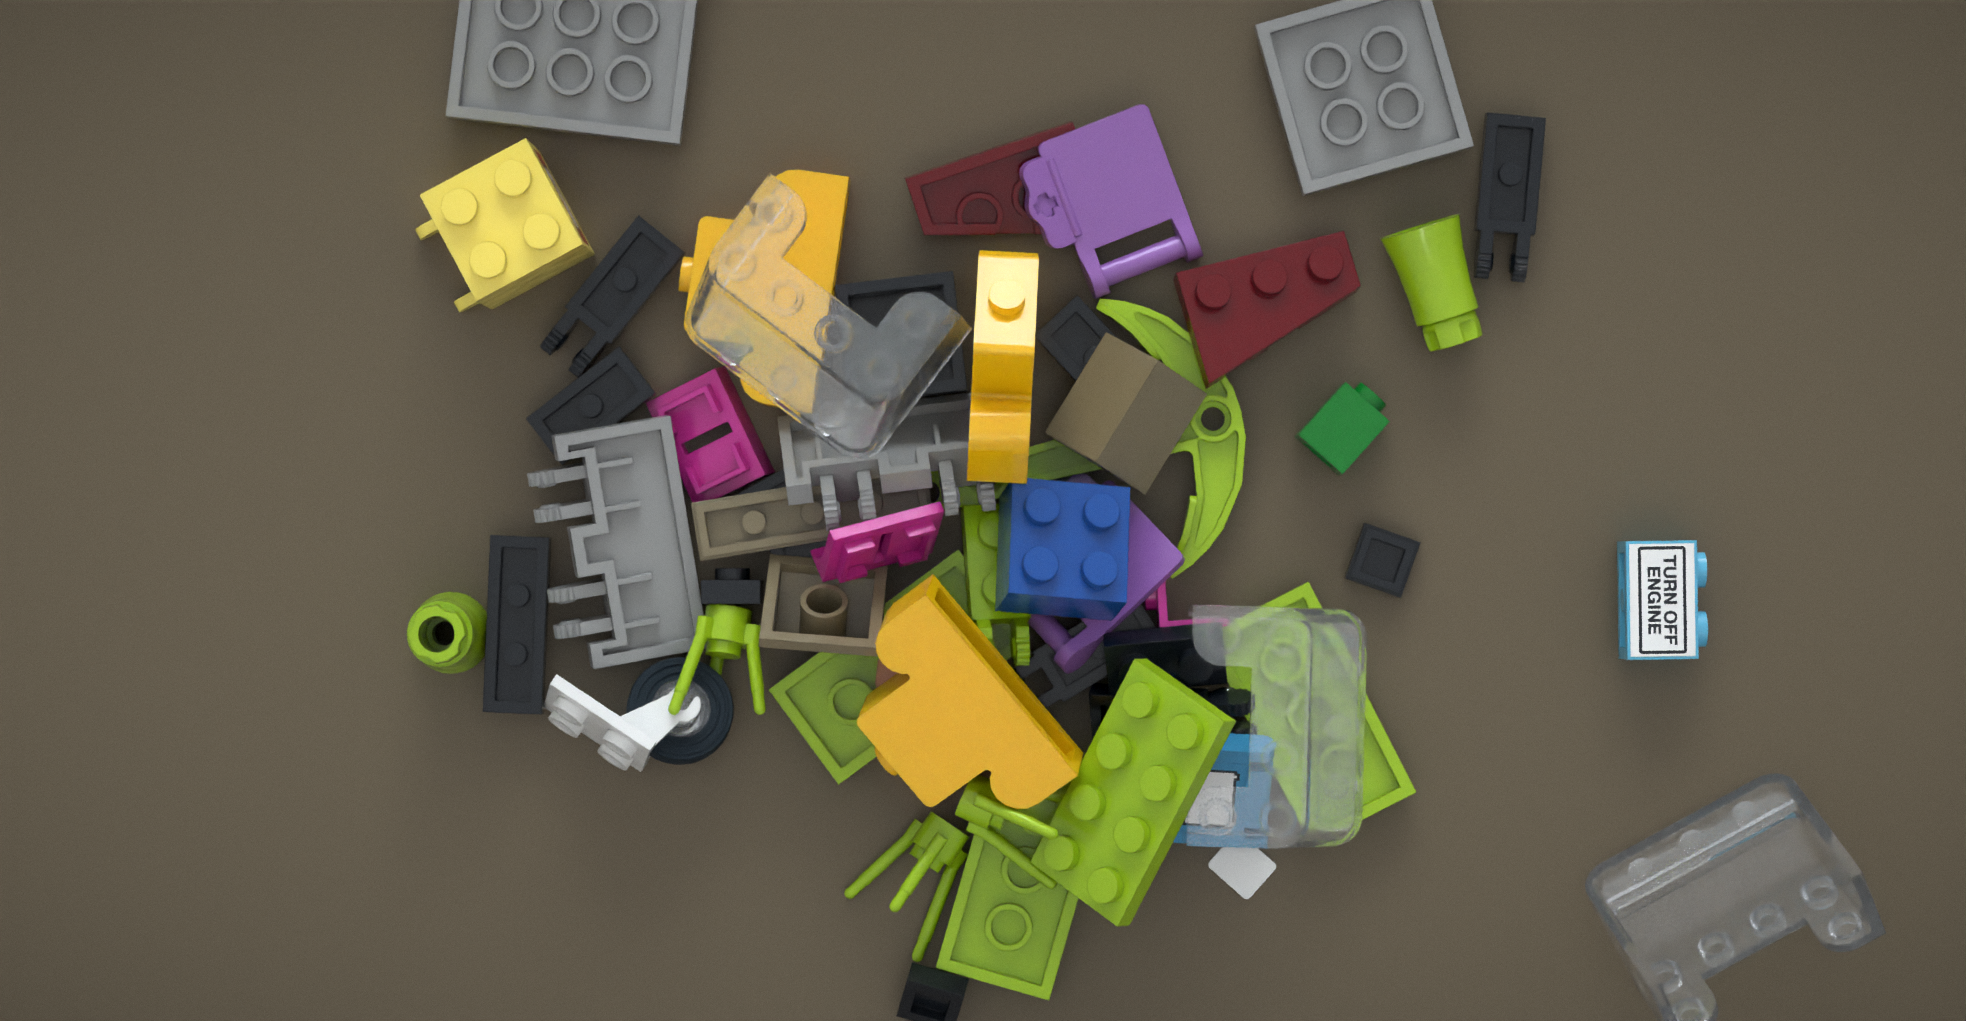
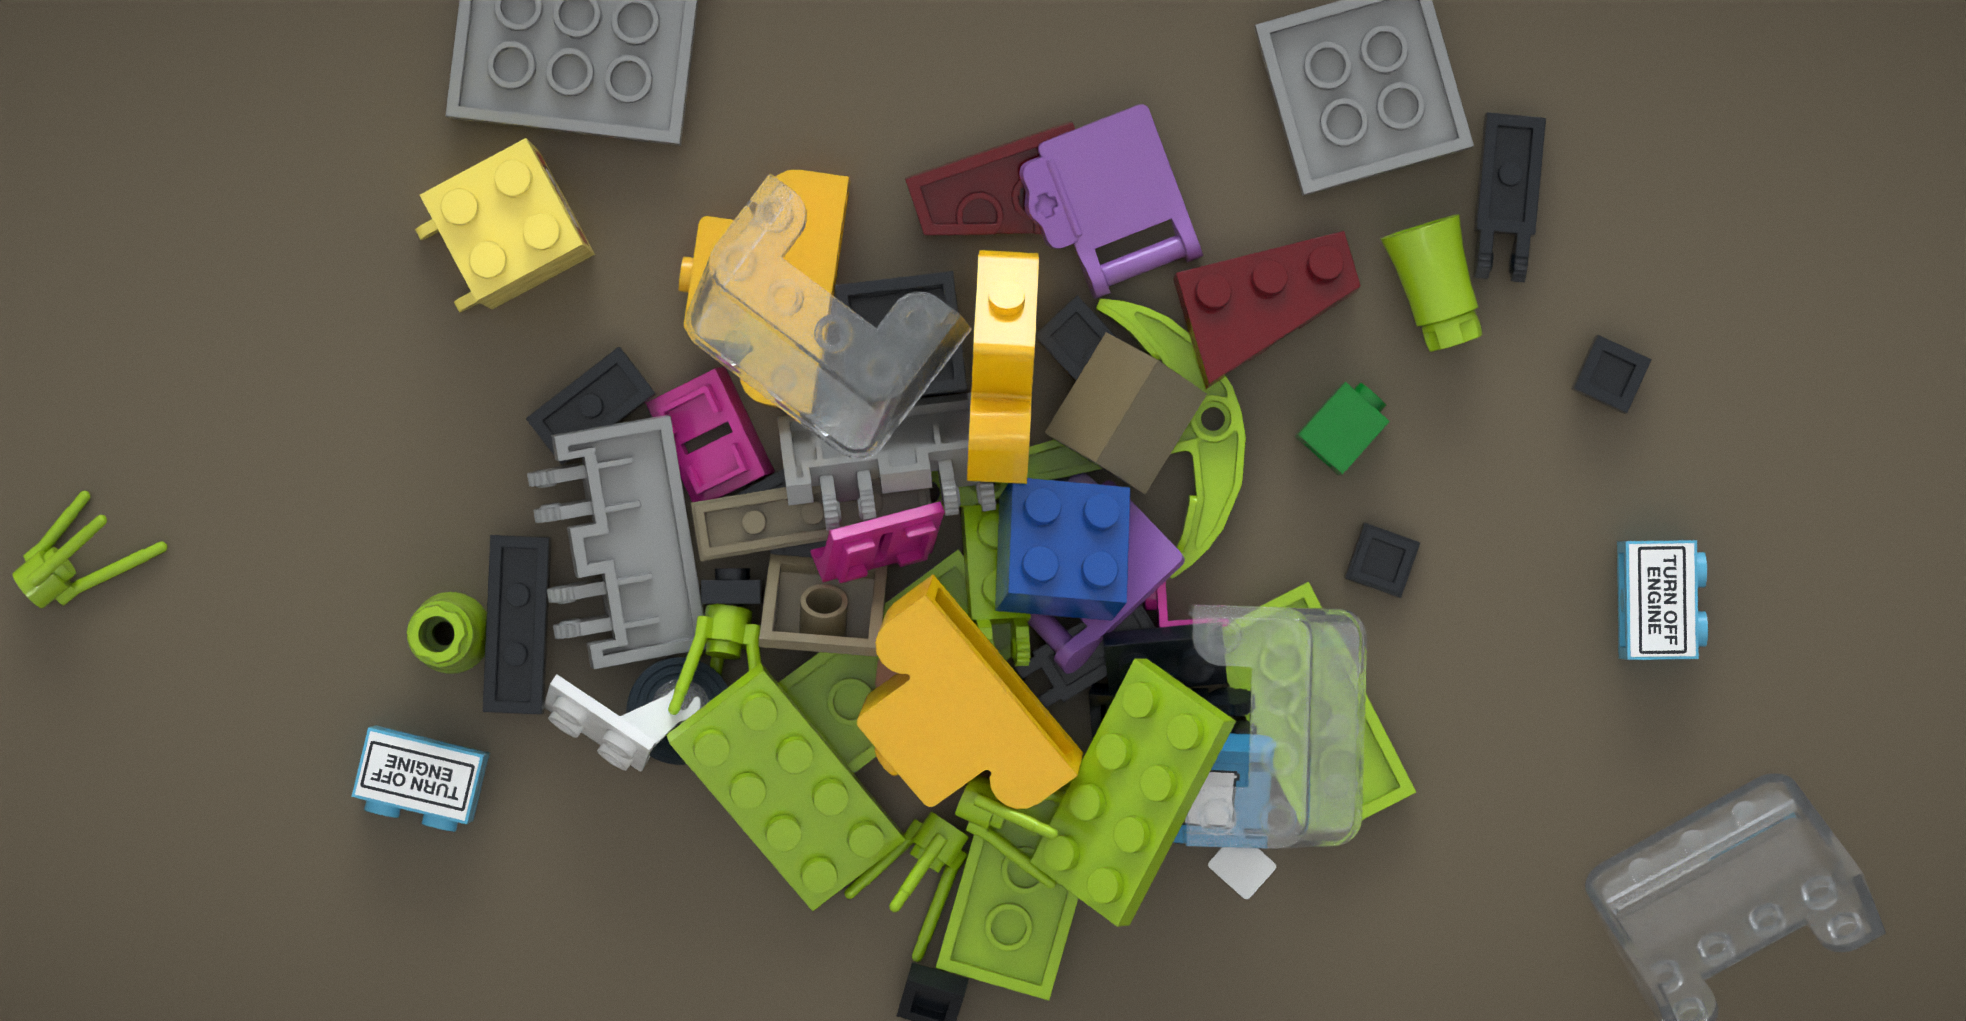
black hinge [540,216,686,378] -> none
none -> lime plant [12,491,168,608]
none -> brick [351,725,490,832]
none -> lime plate [667,662,906,911]
none -> black plate [1571,335,1652,414]

